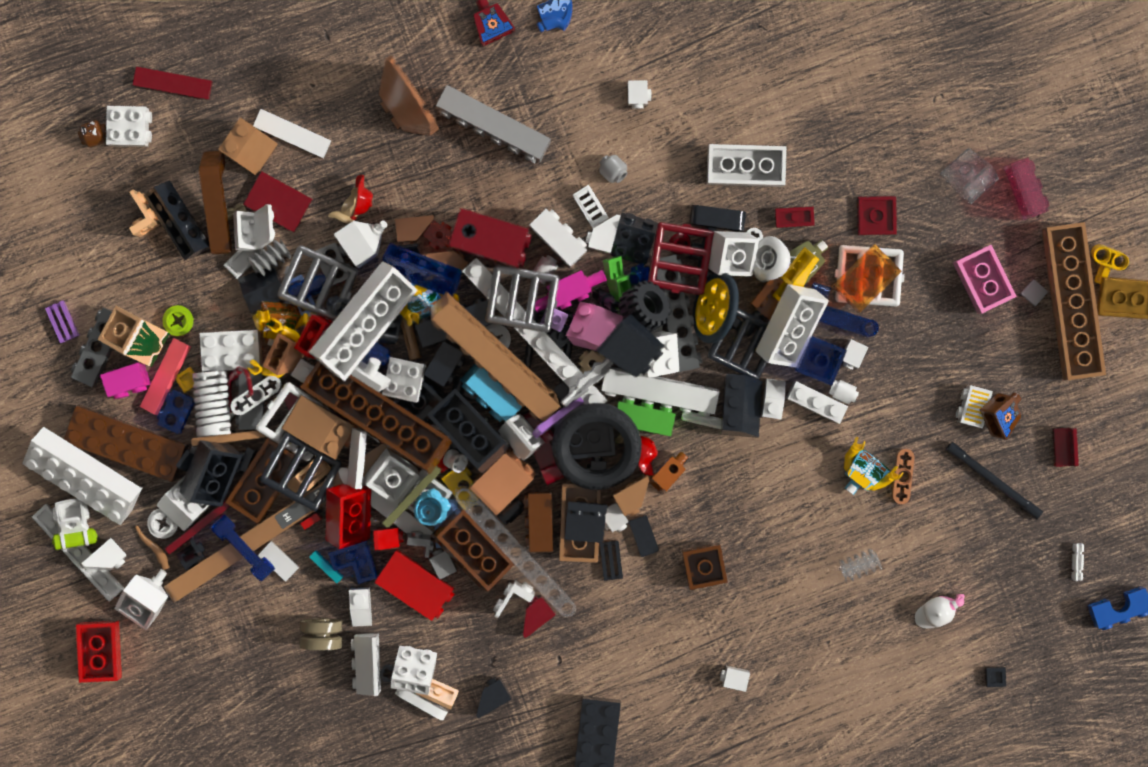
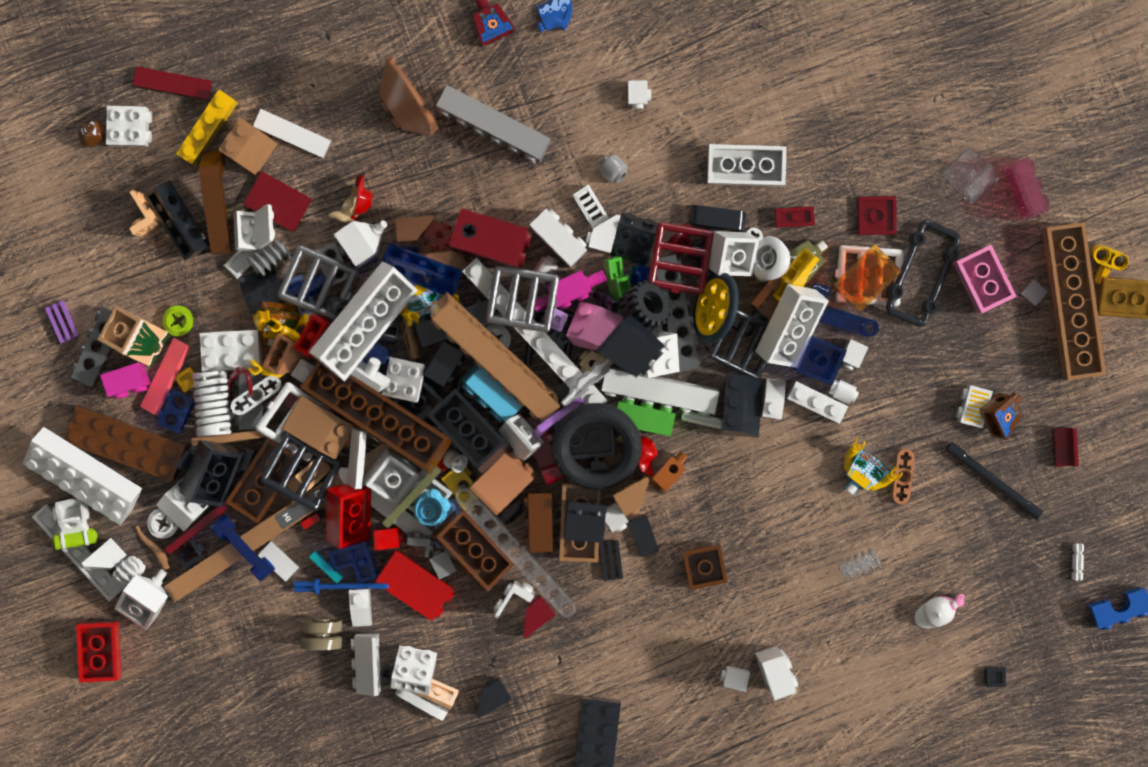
none -> white gear [112,556,145,588]
none -> yellow brick [176,90,238,166]
none -> blue piece [293,579,389,594]
none -> white brick [755,646,798,700]
none -> black bar [886,219,961,327]

